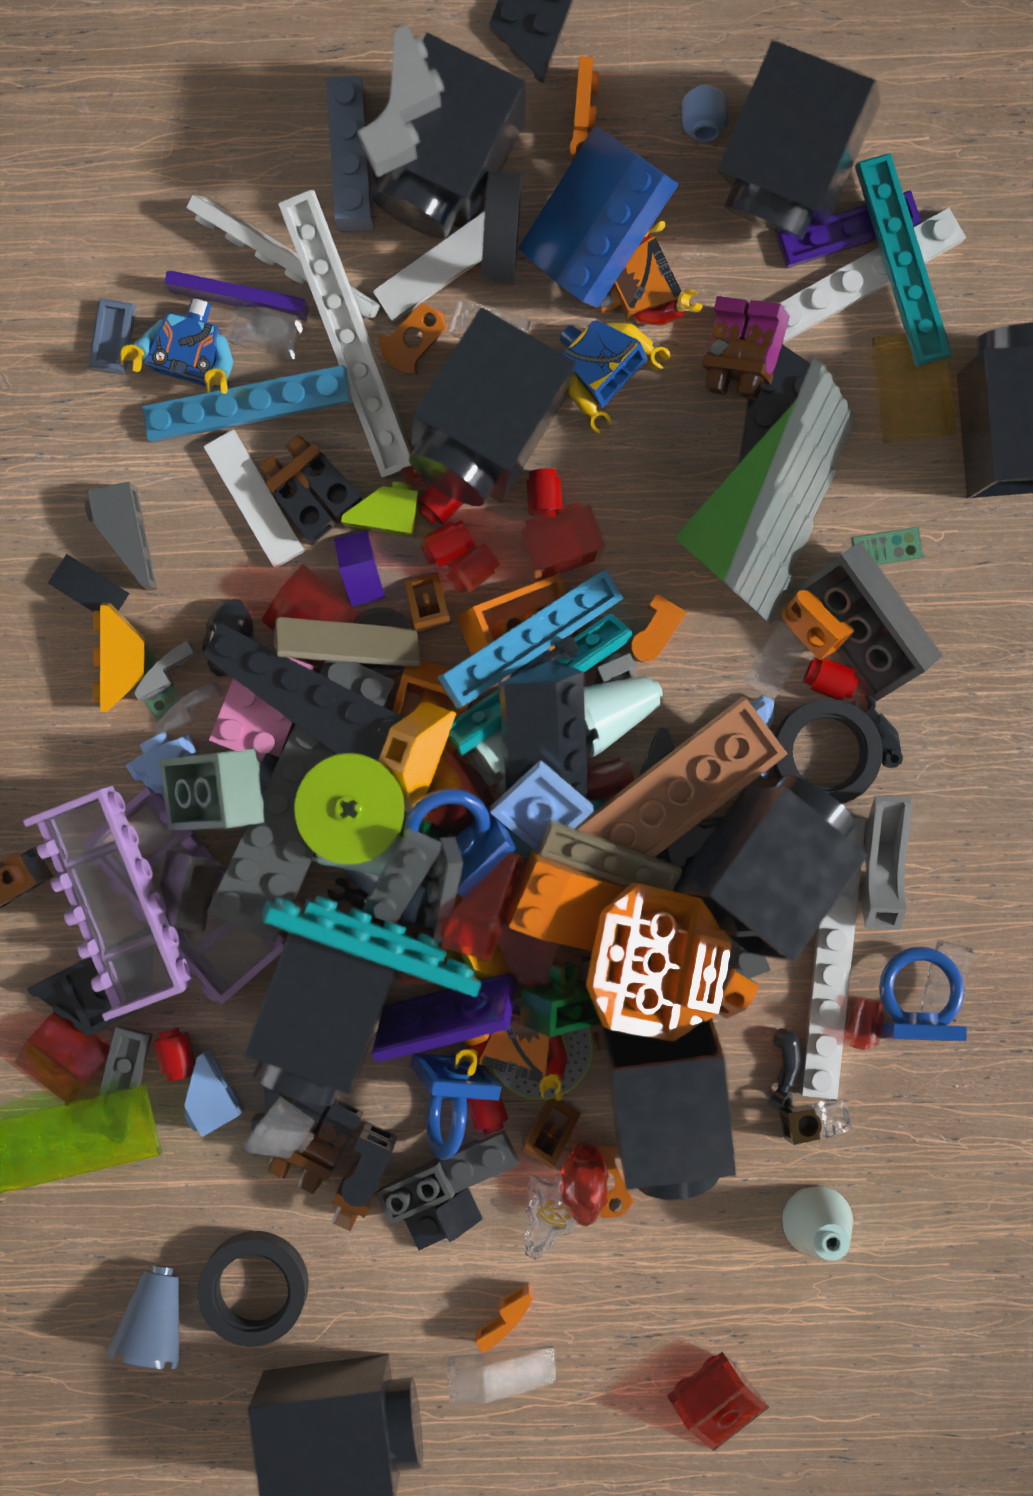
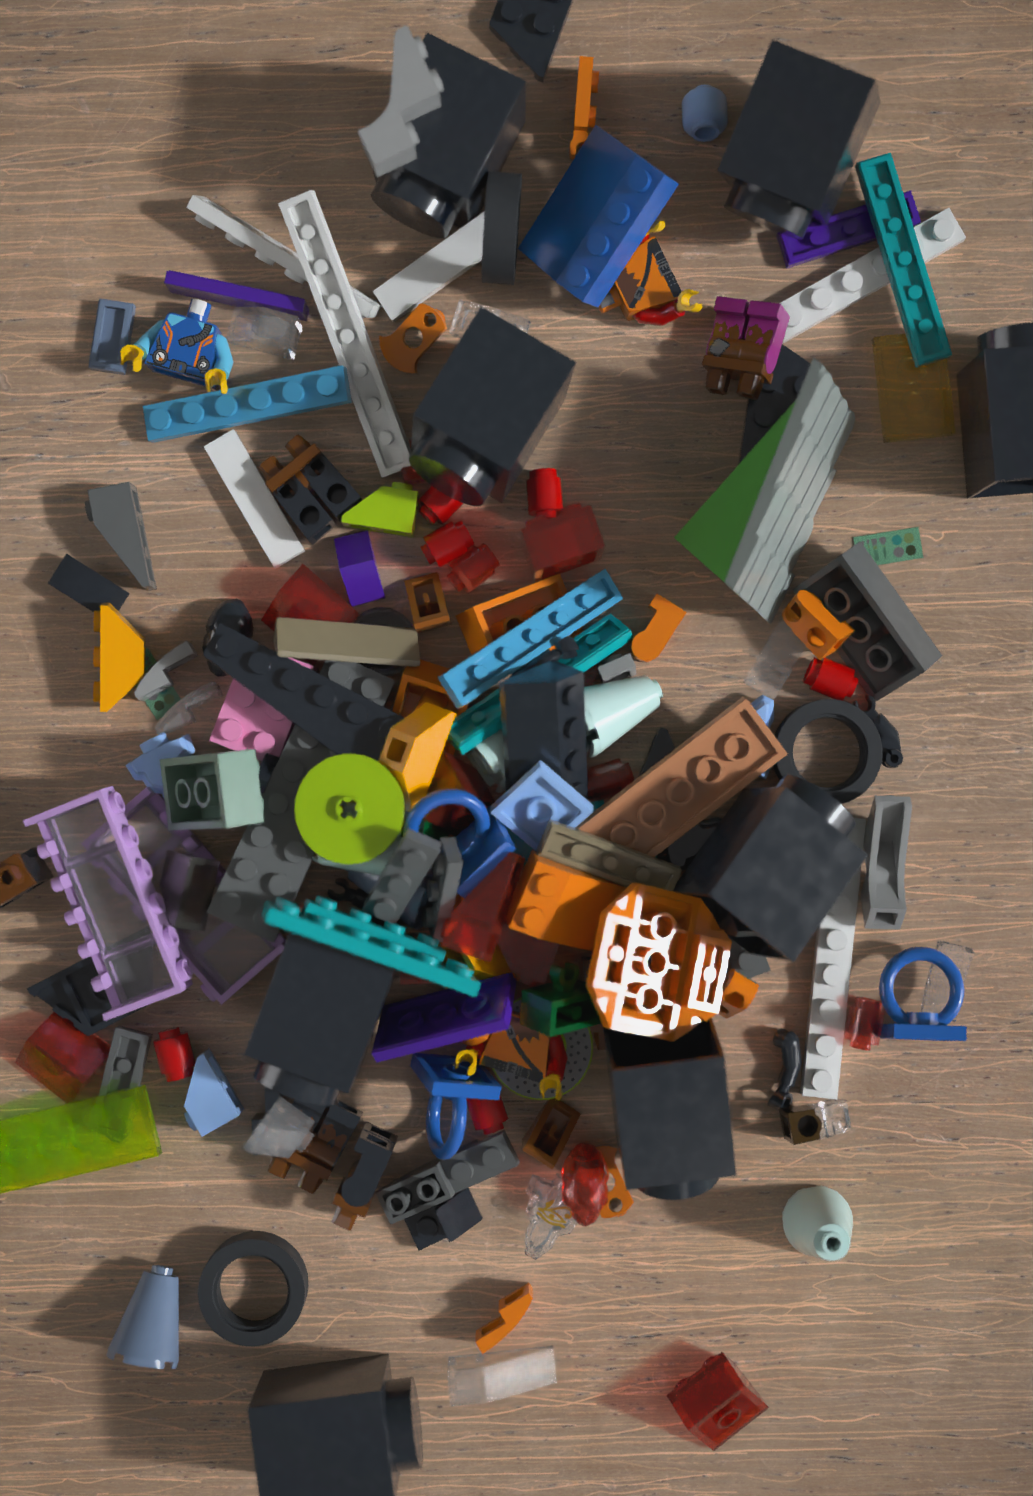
sand blue brick [326,76,374,232] -> none
torso [560,320,670,434] -> none

